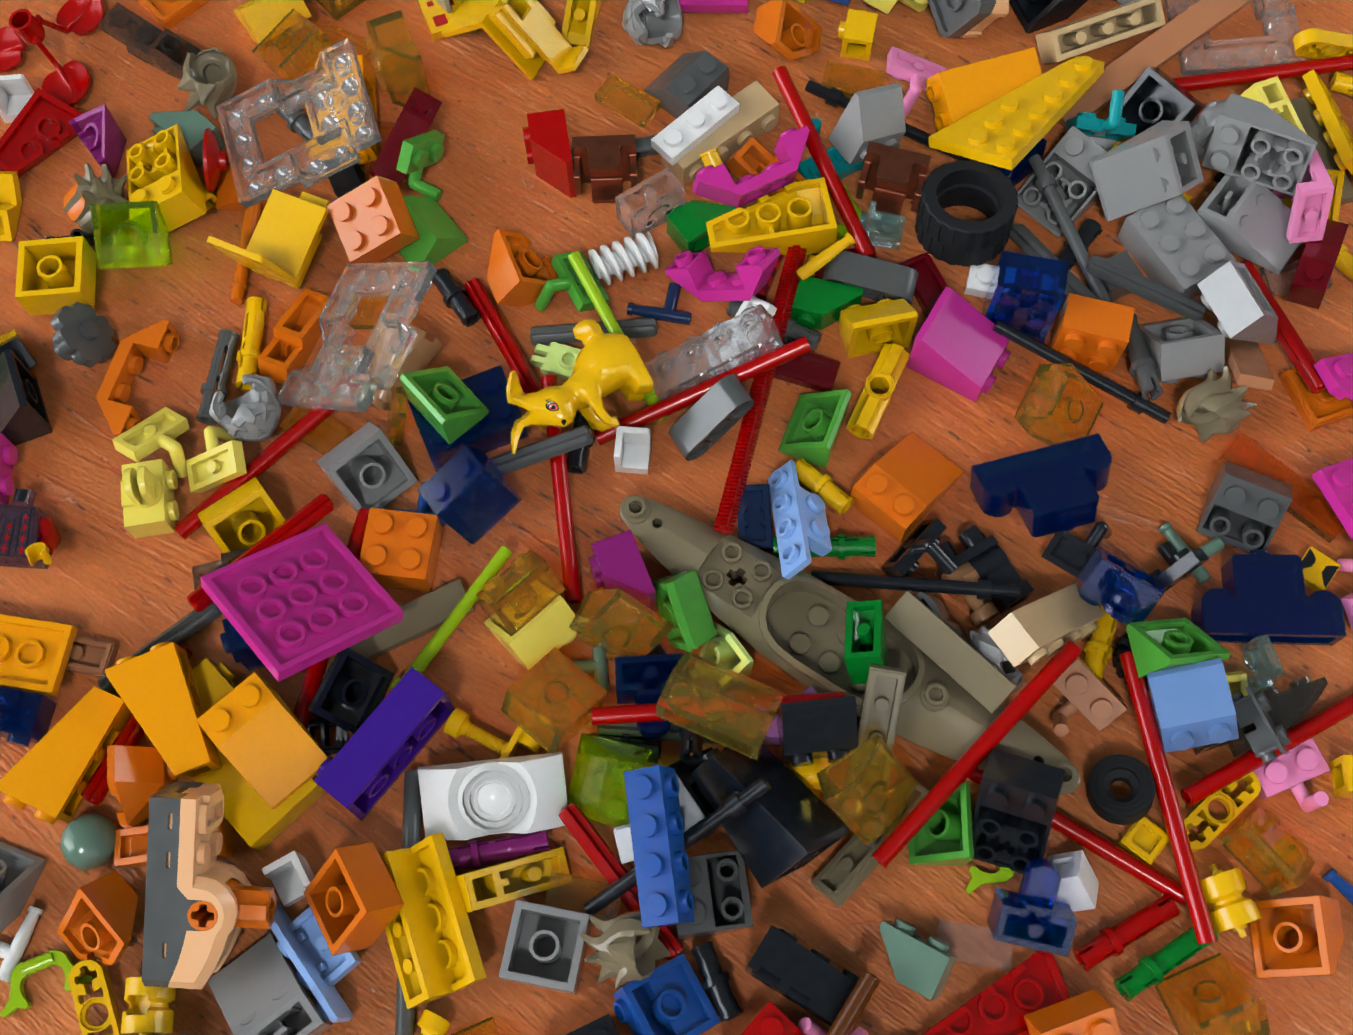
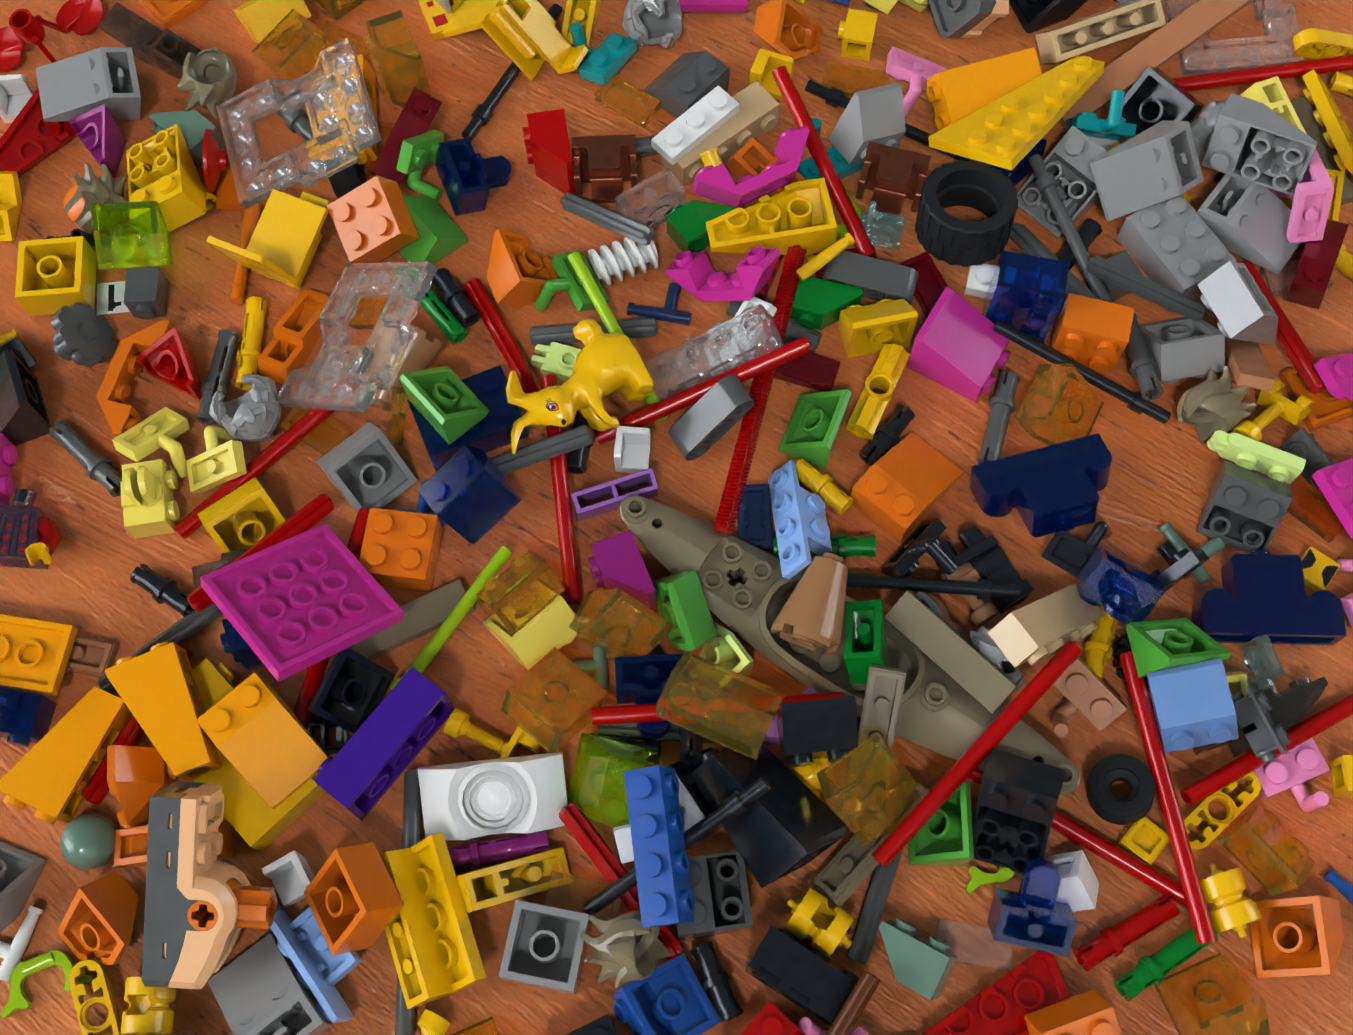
none -> light grey slope [36,47,141,122]
none -> dark grey pin [49,420,122,497]
none -> white sticker [97,281,130,315]
none -> dark grey brick [124,267,169,320]
none -> black pin [130,564,194,617]
none -> red slope [136,327,203,400]
none -> green pin [395,263,468,345]
none -> clear blue brick [435,138,512,216]
none -> black bar [461,4,562,141]
none -> dark grey axle [560,192,655,246]
none -> teal plate [570,23,638,86]
none -> medium lavender piece [571,468,658,521]
none -> yellow panel [749,48,794,100]
none -> medium nougat cone [770,552,848,655]
none -> yellow wheel [785,887,855,959]
none -> dark grey axle [847,849,903,964]
none -> black pin [859,404,915,466]
none -> dark grey pin [977,371,1020,469]
none -> yellowish green hinge [1207,430,1306,484]
none -> yellow bar [1232,378,1315,442]
none -> dark grey hinge [1280,428,1334,499]

